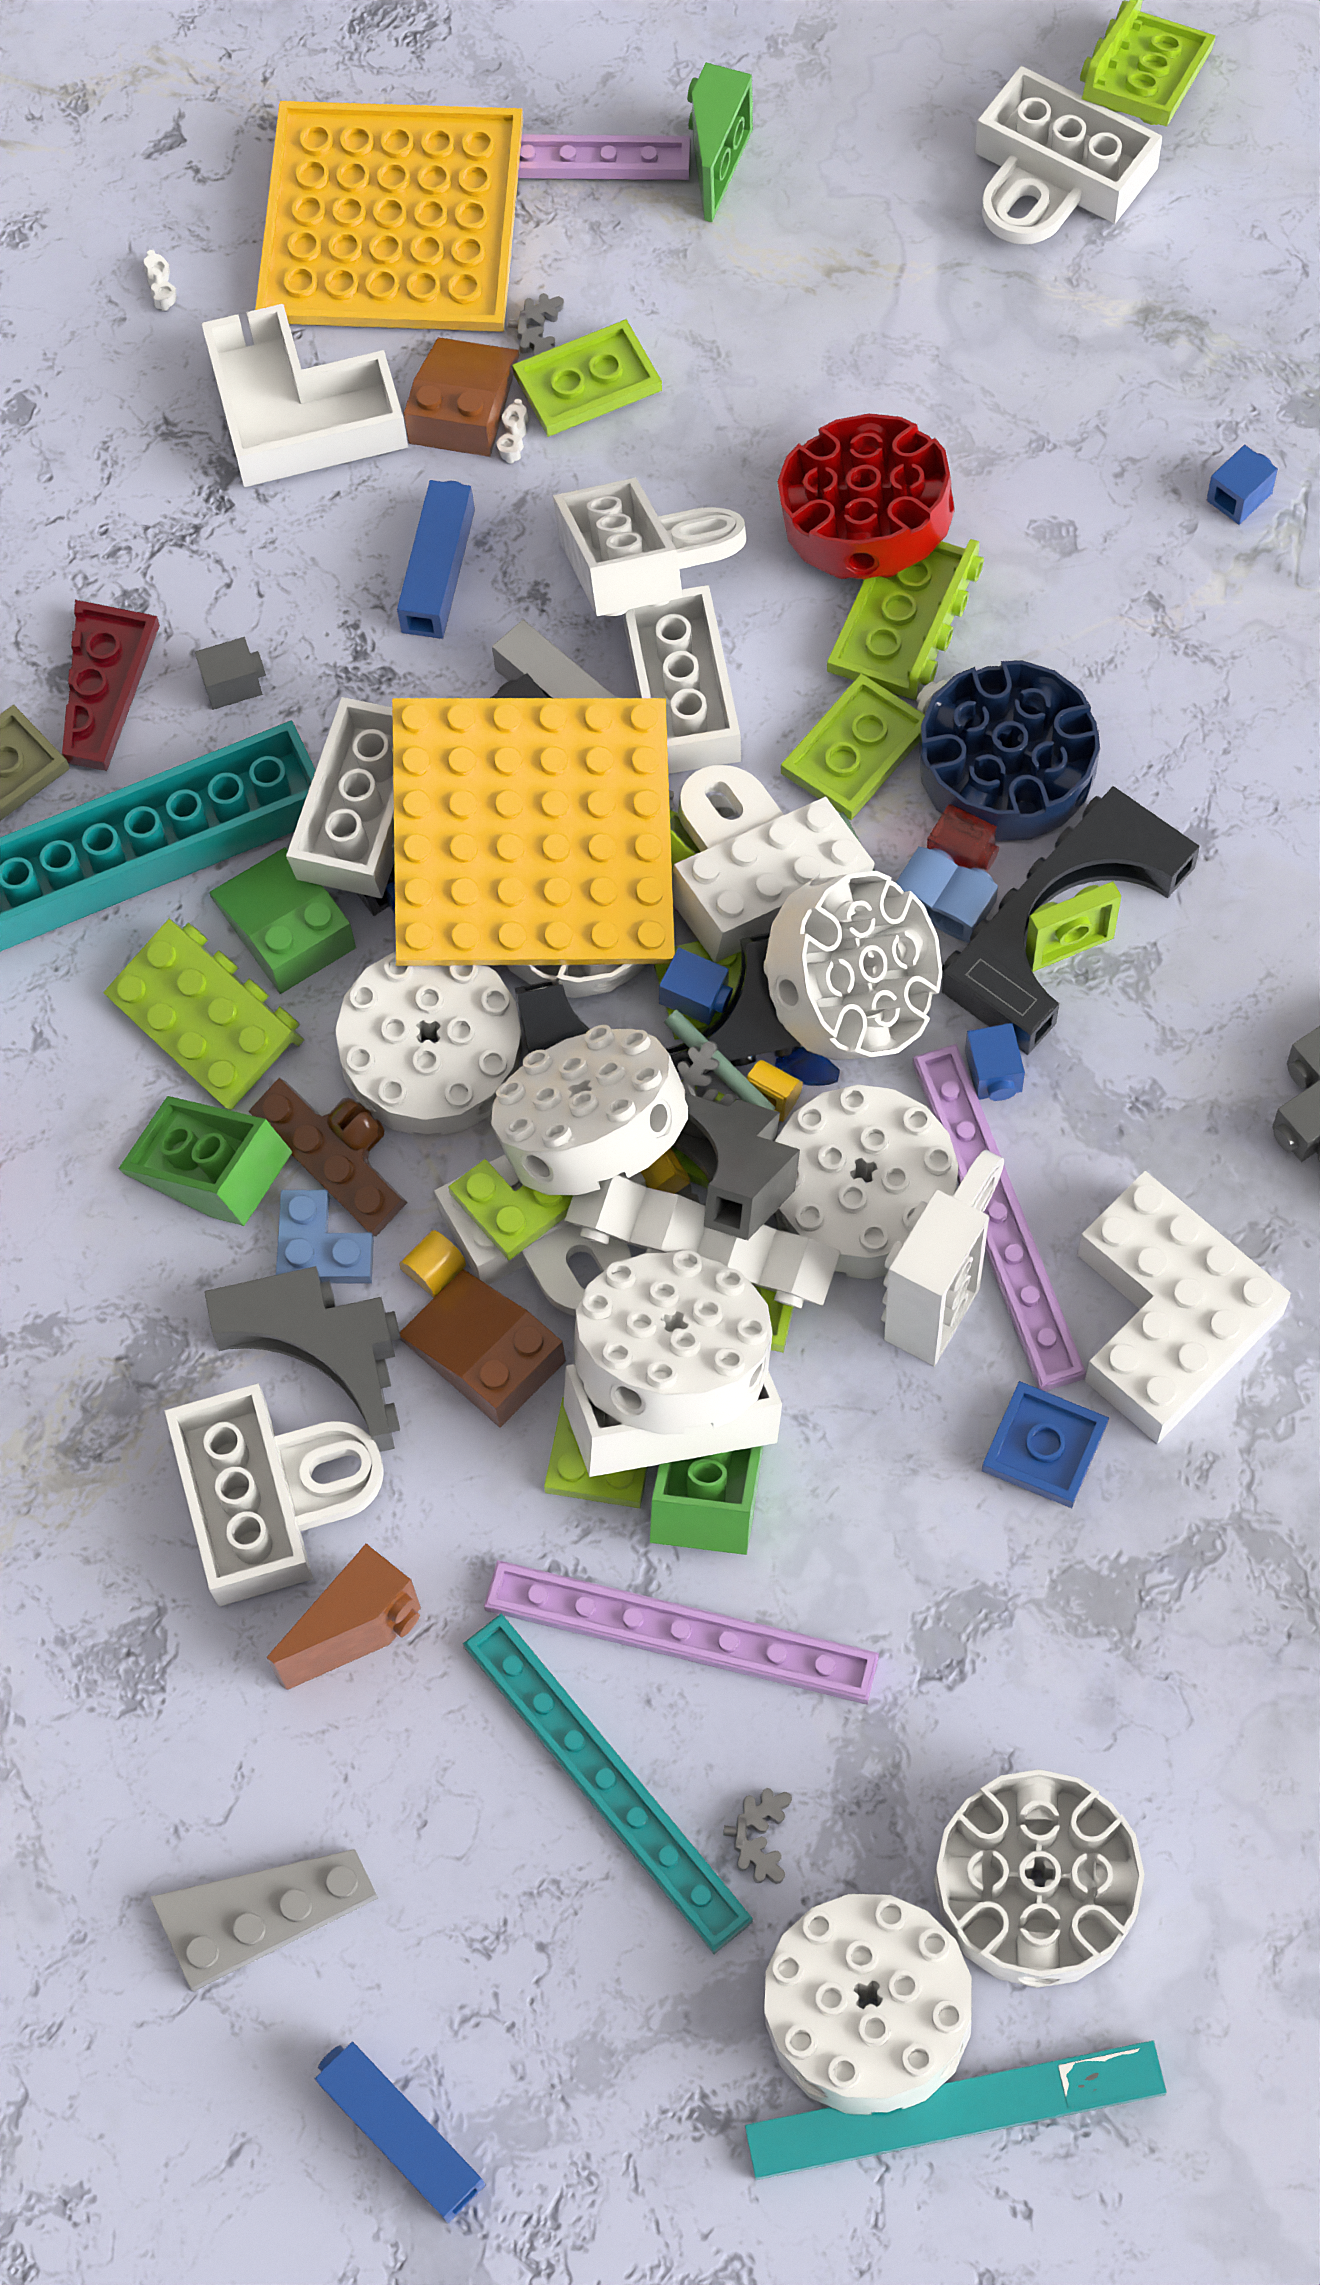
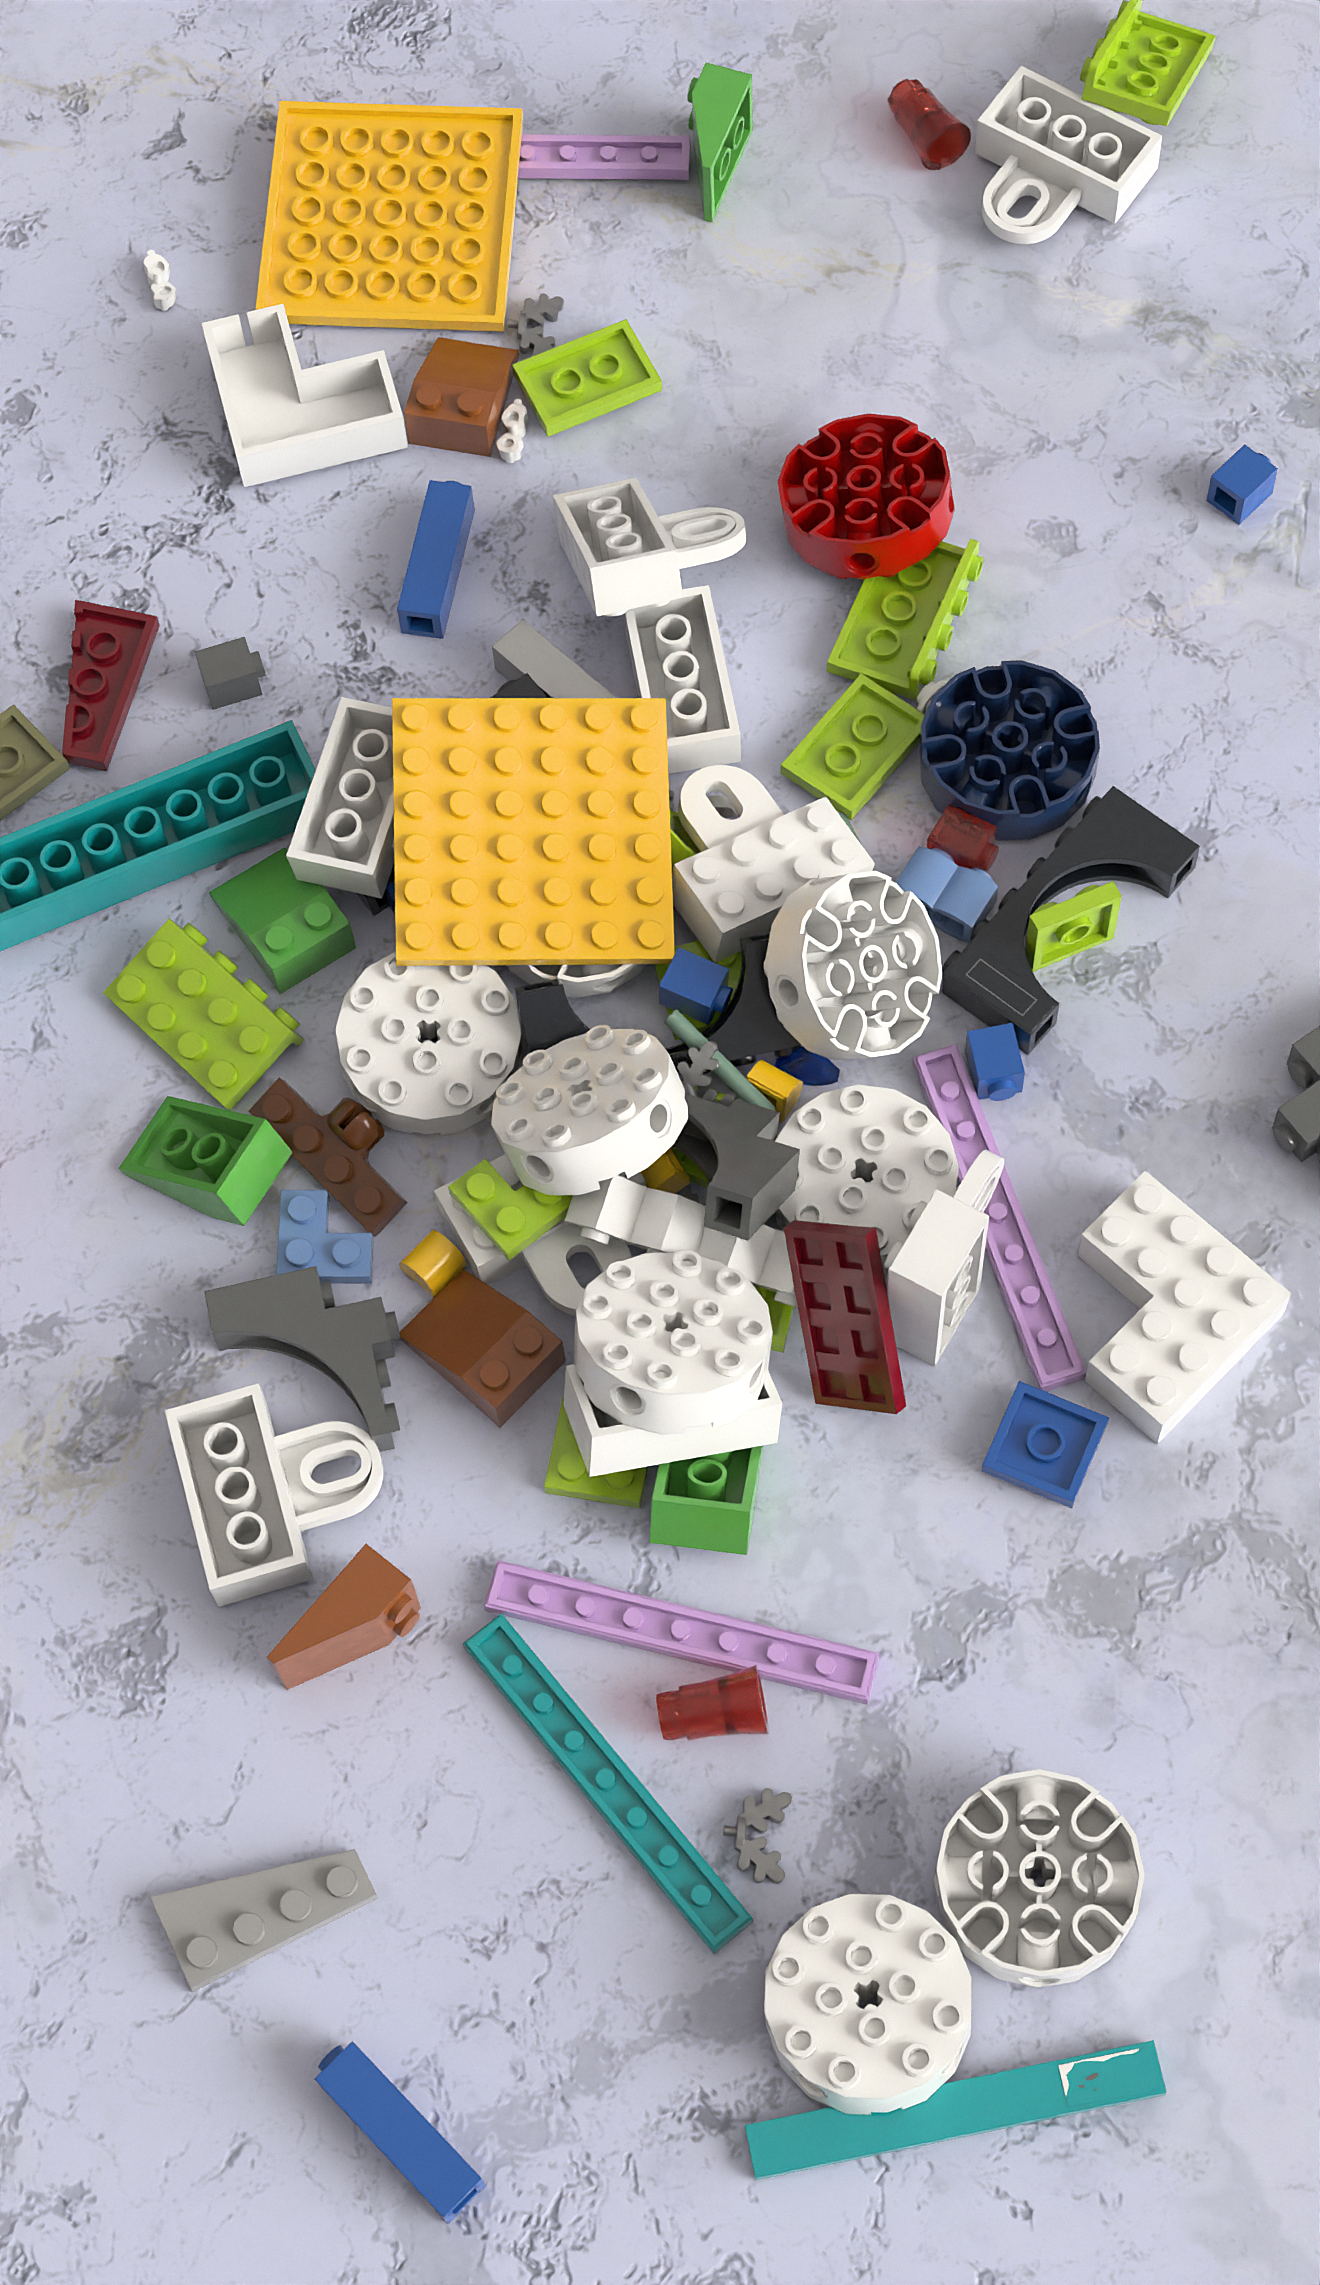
none -> clear red plant [656,1664,769,1741]
none -> dark red plate [783,1220,906,1414]
none -> clear red plant [887,79,971,170]

